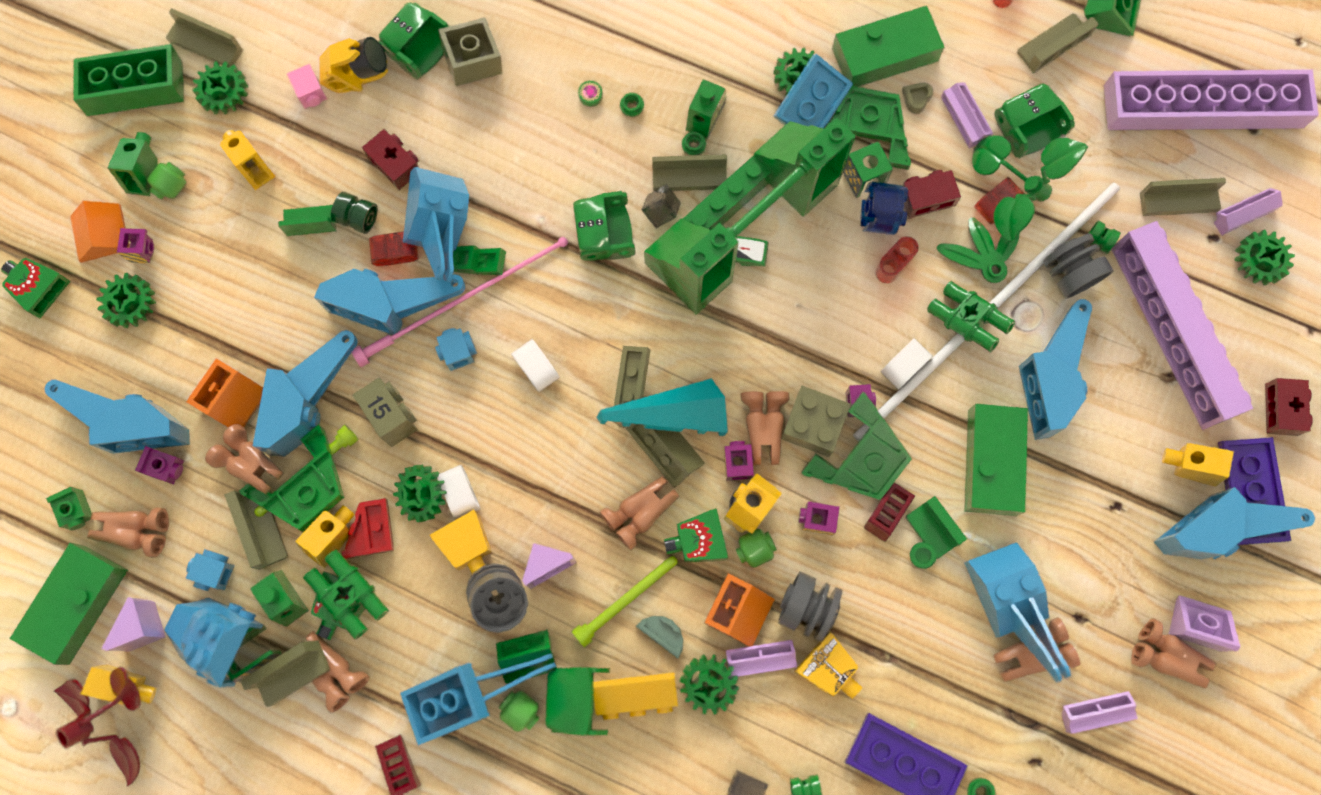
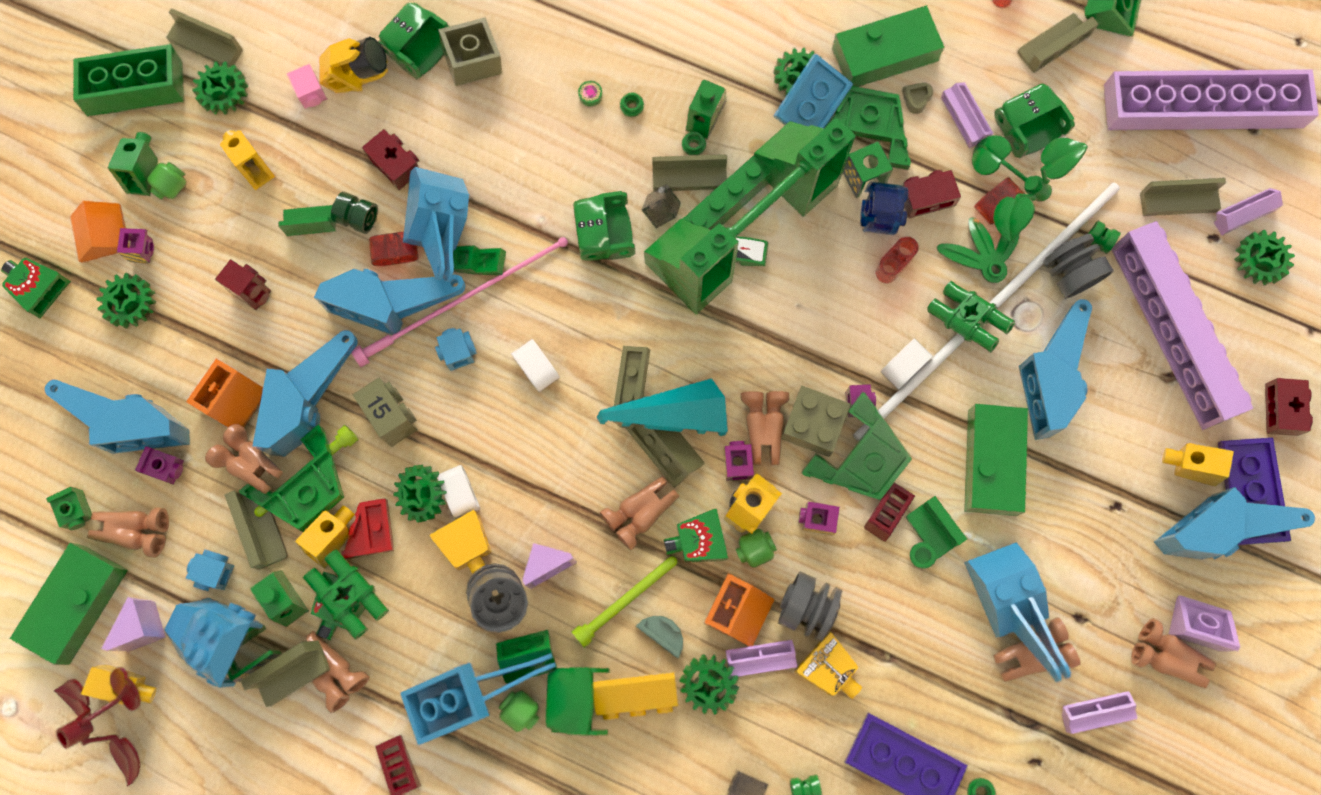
none -> dark red brick [215,259,271,310]

